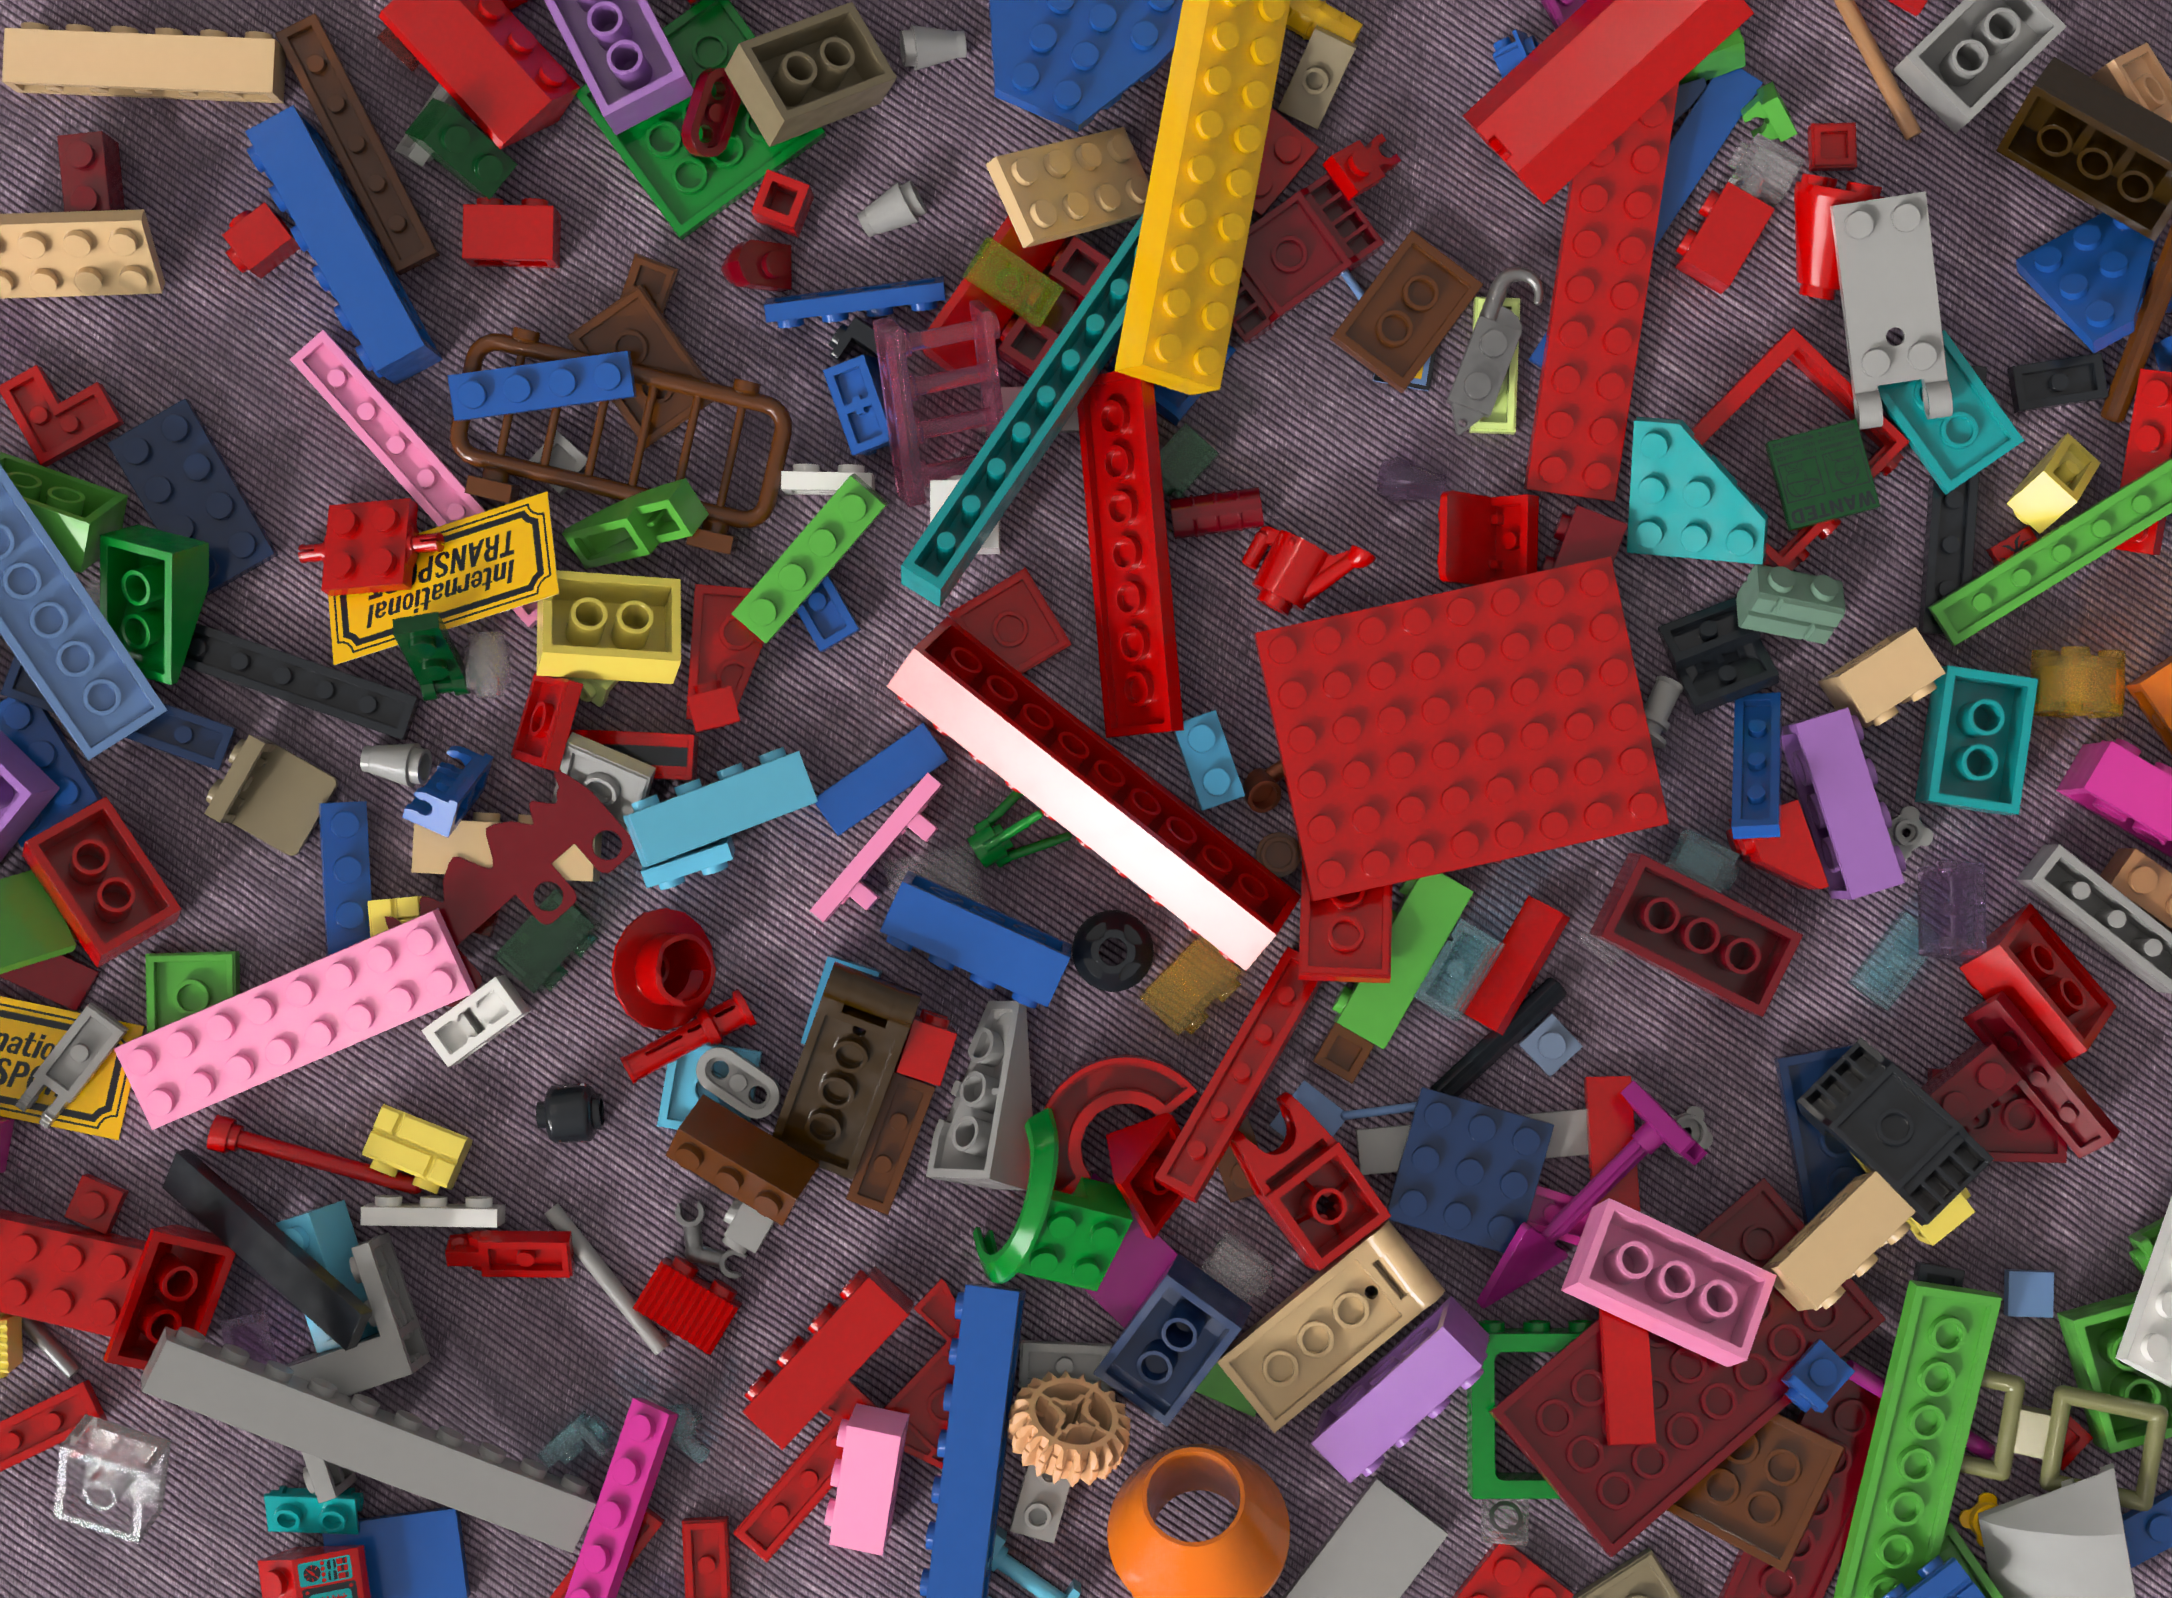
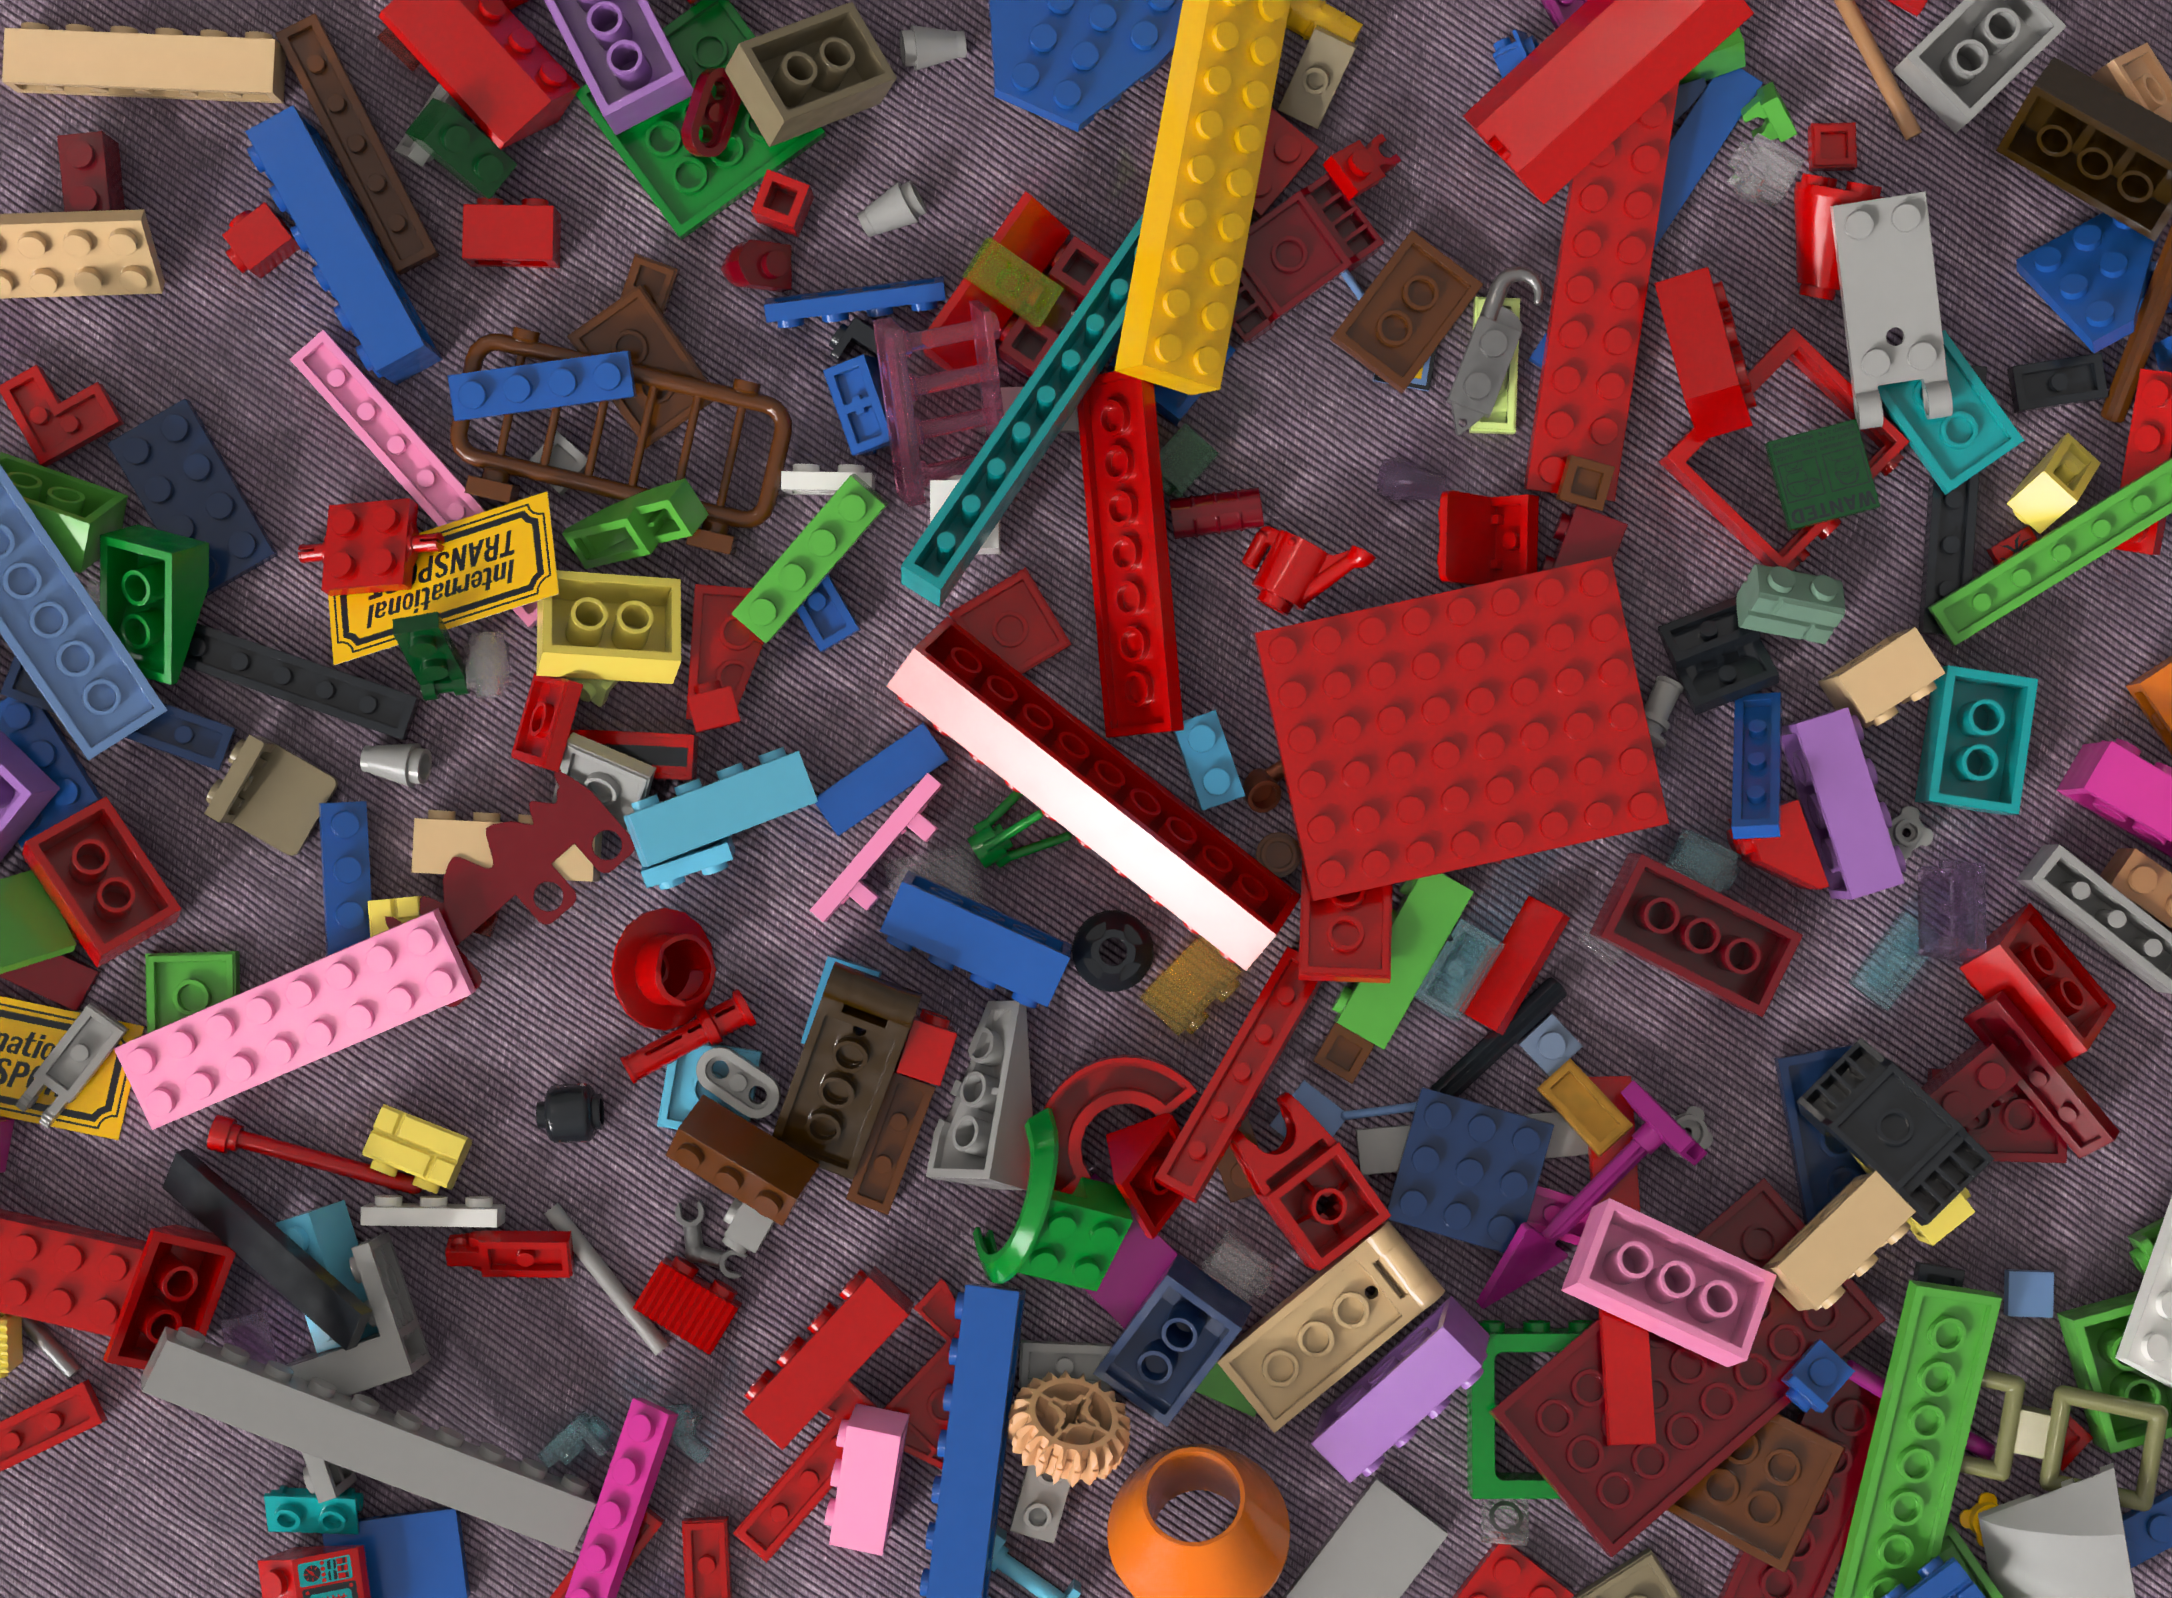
clear brick [53,1414,171,1544] -> none
red plate [64,1173,129,1234] -> none
blue hinge [402,746,494,838] -> none
white brick [421,975,531,1067] -> none
clear green brick [494,889,601,993] -> none
tan plate [986,127,1149,248] -> none
teal plate [1627,417,1768,565] -> none
red brick [1675,182,1775,295] -> none
clear yellow brick [2030,646,2126,719] -> none
none -> pearl gold tile [1537,1058,1633,1157]
none -> reddish brown plate [1556,455,1615,511]
none -> red brick [1654,267,1757,441]

